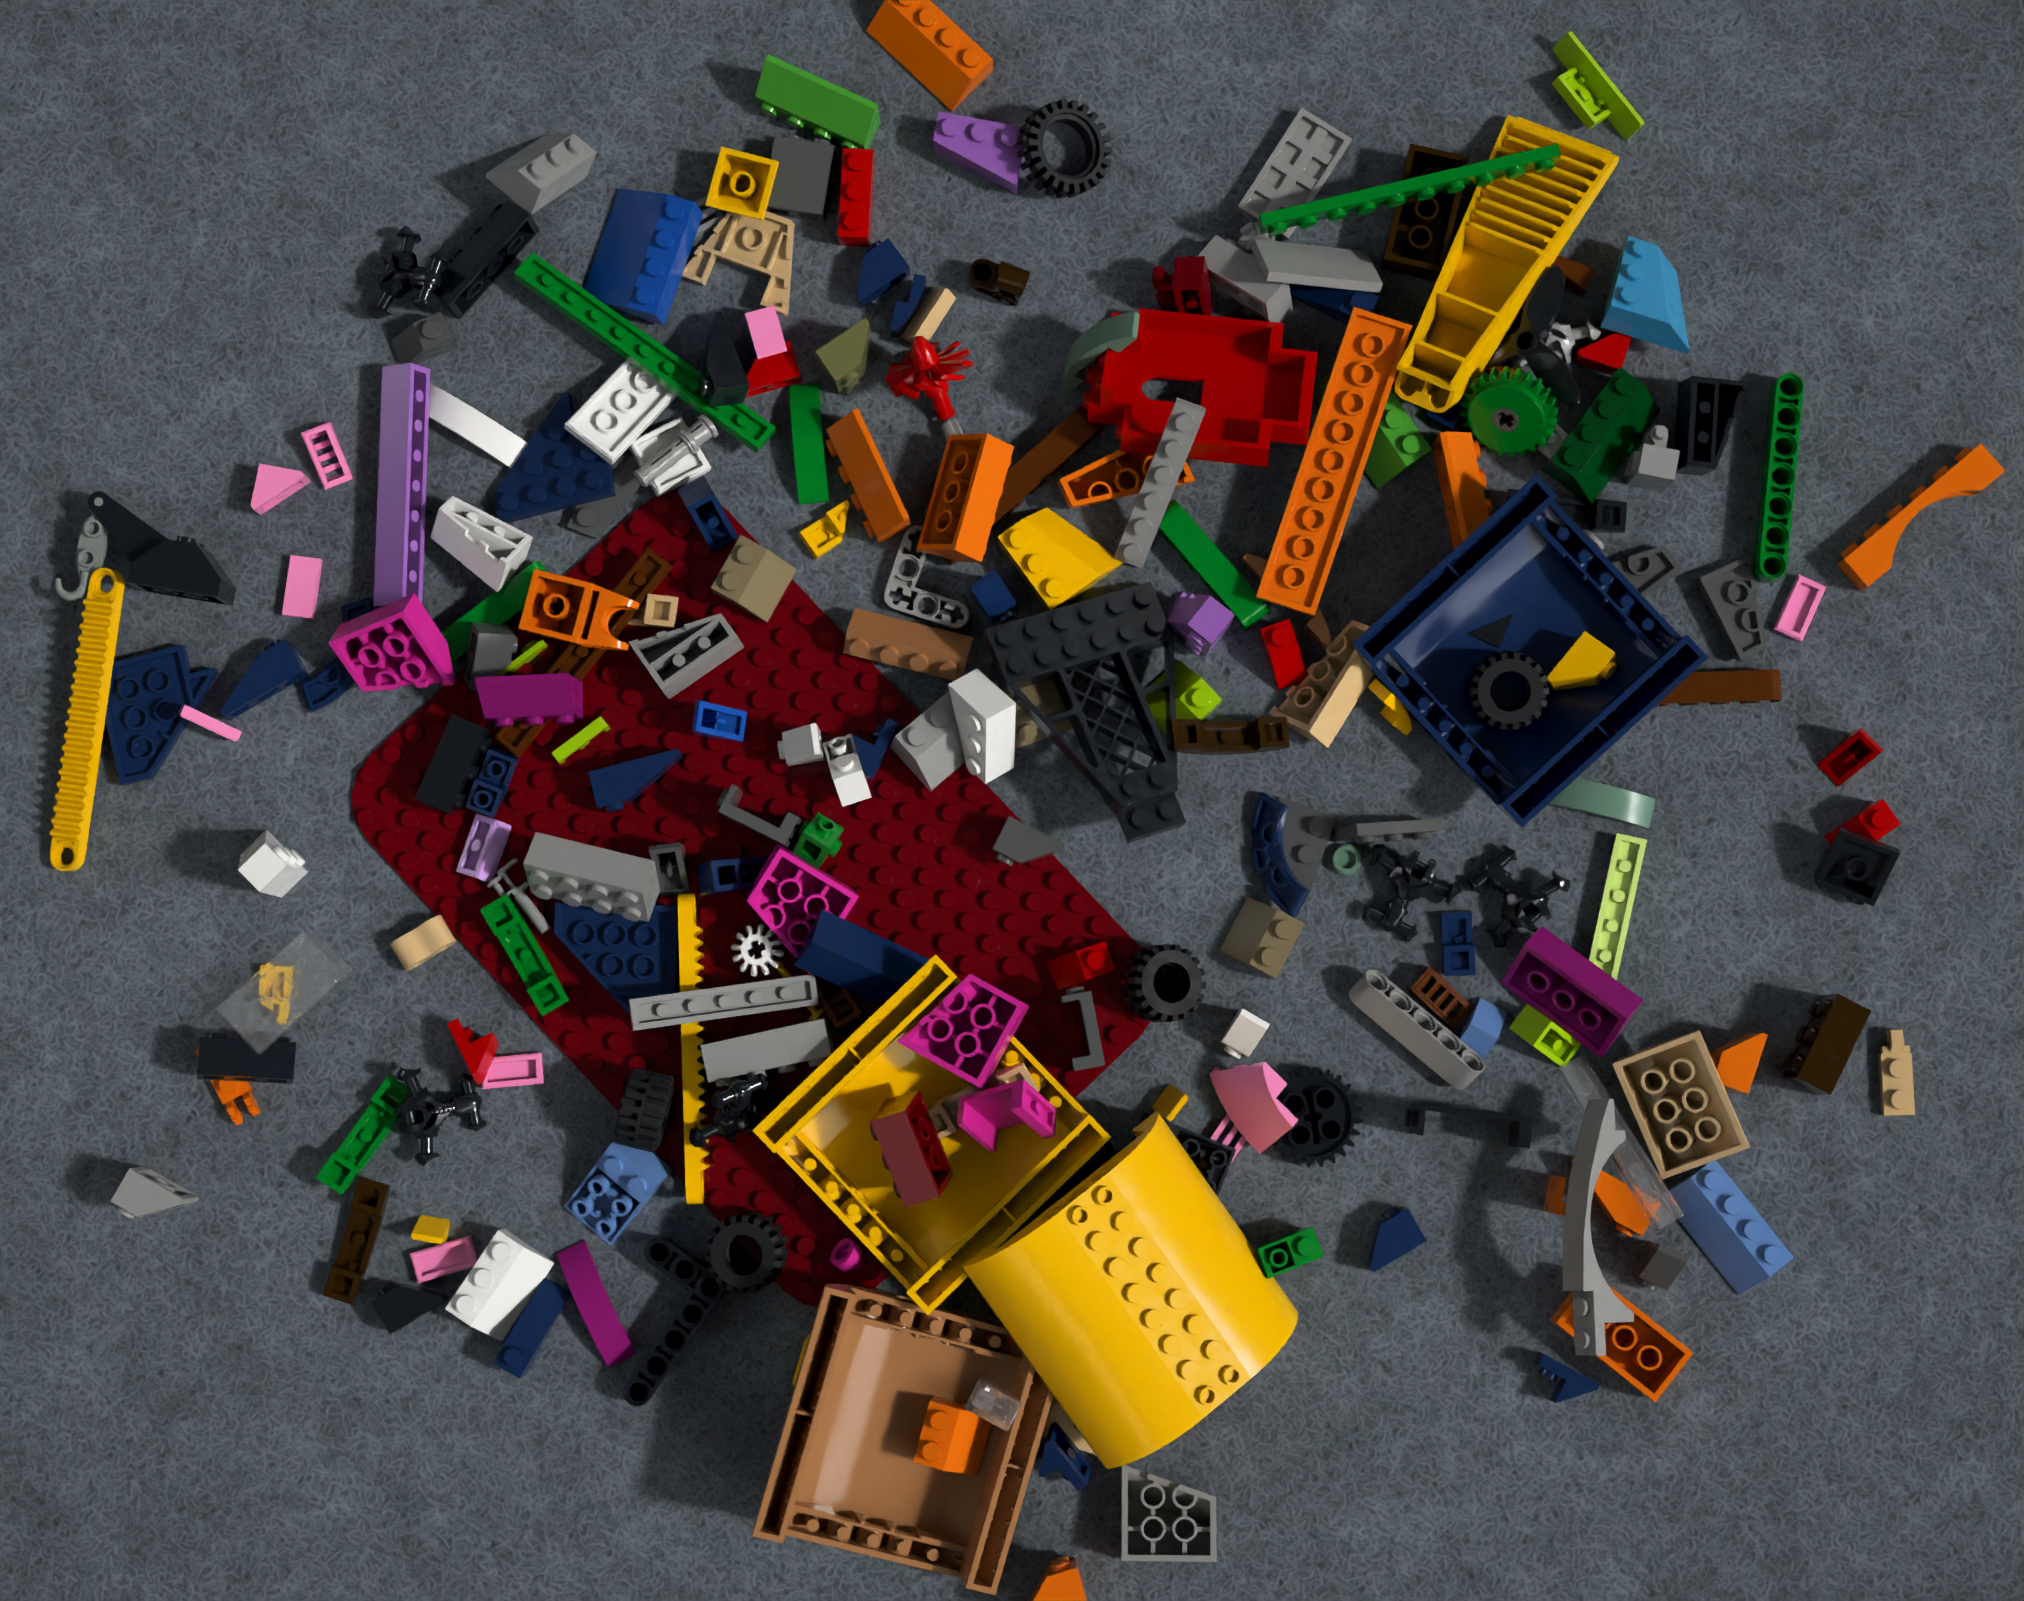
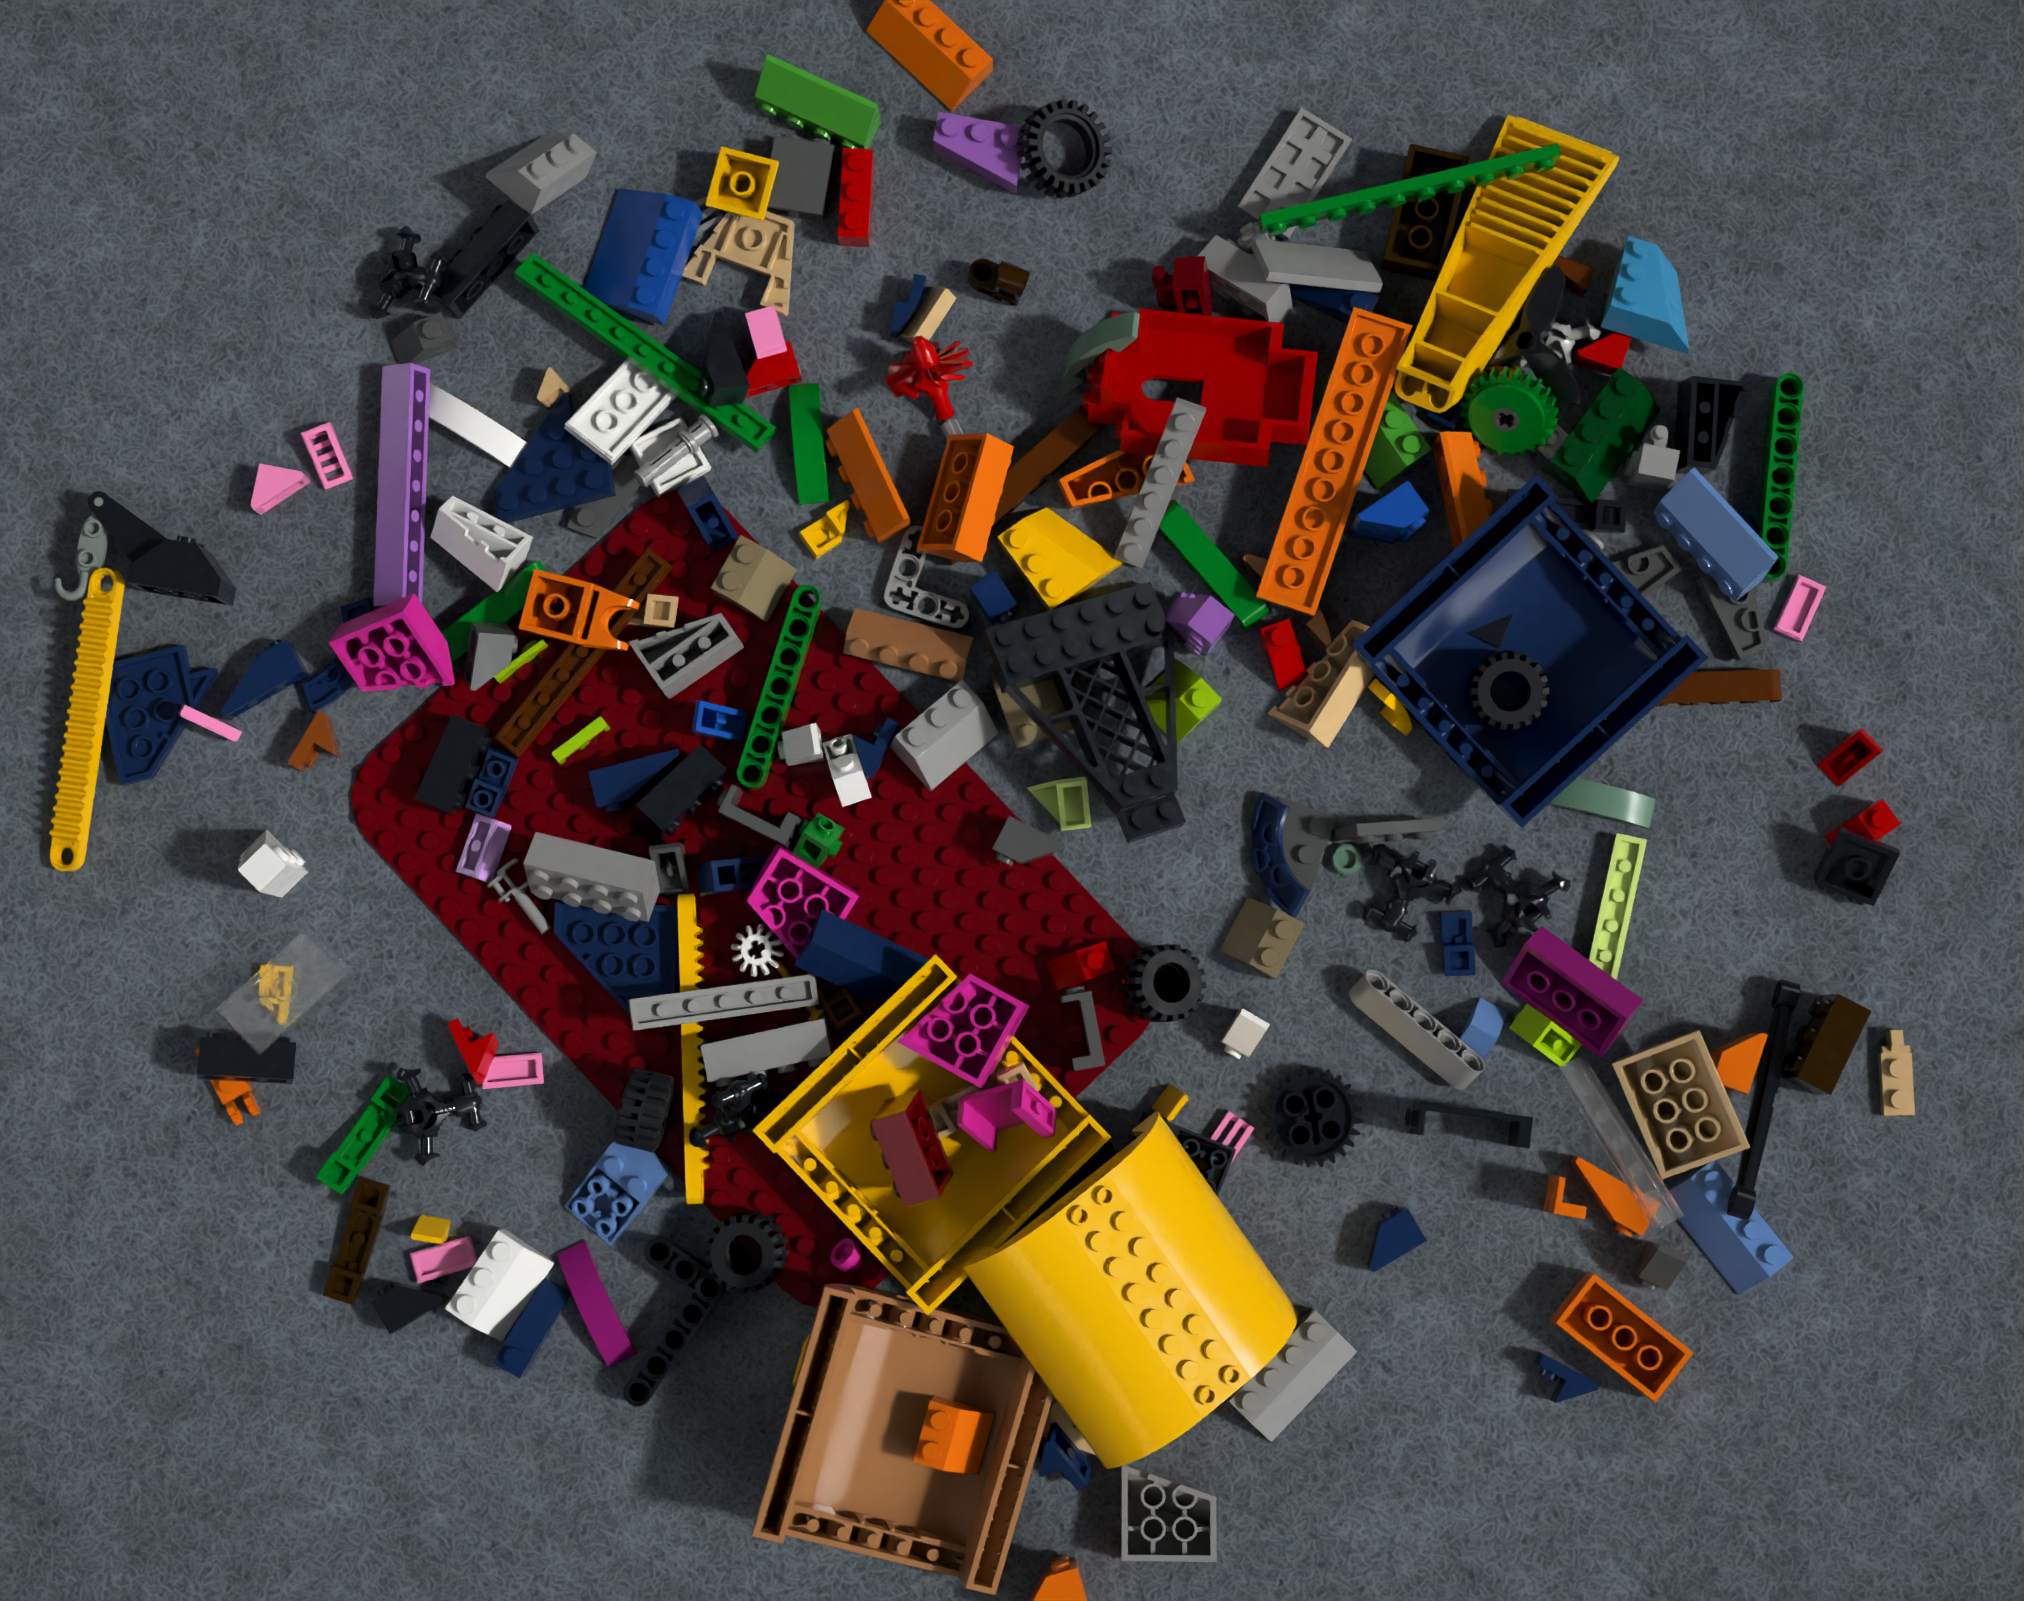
light grey slope [110,1167,200,1219] -> none
bright pink tile [282,555,323,620] -> none
tan axle [390,915,456,971] -> none
magenta slope [475,673,583,727] -> none
green slope [480,894,570,1016] -> none
olive slope [815,317,872,394] -> none
dark blue slope [857,238,911,309] -> none
white wedge [948,668,1016,784] -> none
clear slope [964,1376,1022,1431] -> none
dark brown slope [1169,717,1290,755] -> none
bright pink slope [1209,1062,1298,1154] -> none
green slope [1256,1227,1324,1279] -> none
reddish brown slope [1407,966,1474,1031] -> none
yellow slope [1547,631,1617,691] -> none
lime bracket [1552,31,1644,141] -> none
light grey slope [1563,1099,1634,1356] -> none
orange arch [1837,443,2005,591] -> none
none -> dark orange slope [287,710,341,772]
none -> tan slope [537,366,571,409]
none -> black wedge [630,744,727,846]
none -> green beam [737,585,822,790]
none -> yellowish green slope [1027,777,1091,831]
none -> light grey slope [1227,1308,1357,1442]
none -> blue slope [1347,481,1430,544]
none -> medium blue slope [1653,467,1778,602]
none -> black piece [1727,979,1800,1221]

